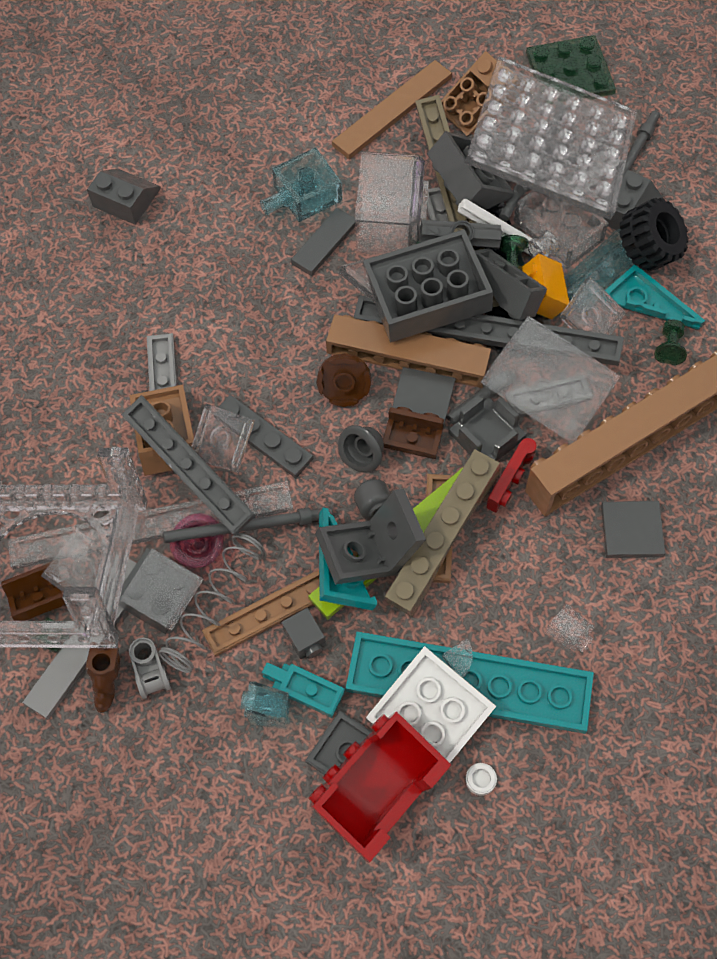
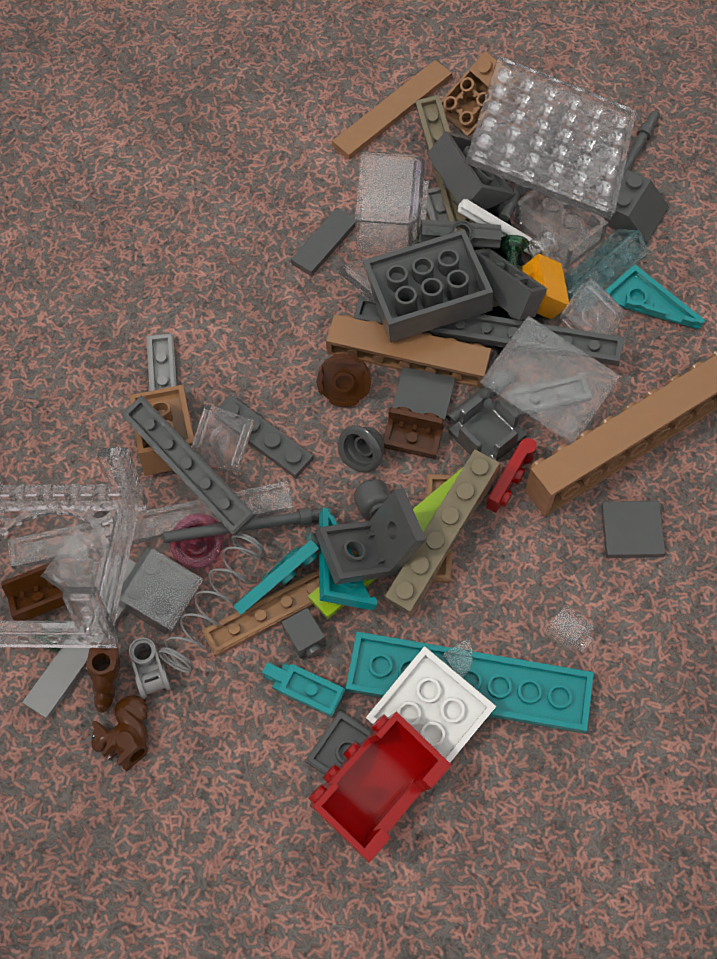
dark grey slope [87,169,161,225] -> none
clear light blue slope [241,681,290,730] -> none
clear light blue brick [260,147,342,222] -> none
white tile [465,763,497,796] -> none
clear green plate [526,35,616,107] -> none
black tyre [619,198,689,271] -> none
clear green piece [654,319,687,365] -> none
none -> reddish brown animal [91,695,148,771]
none -> teal wing [233,531,319,615]

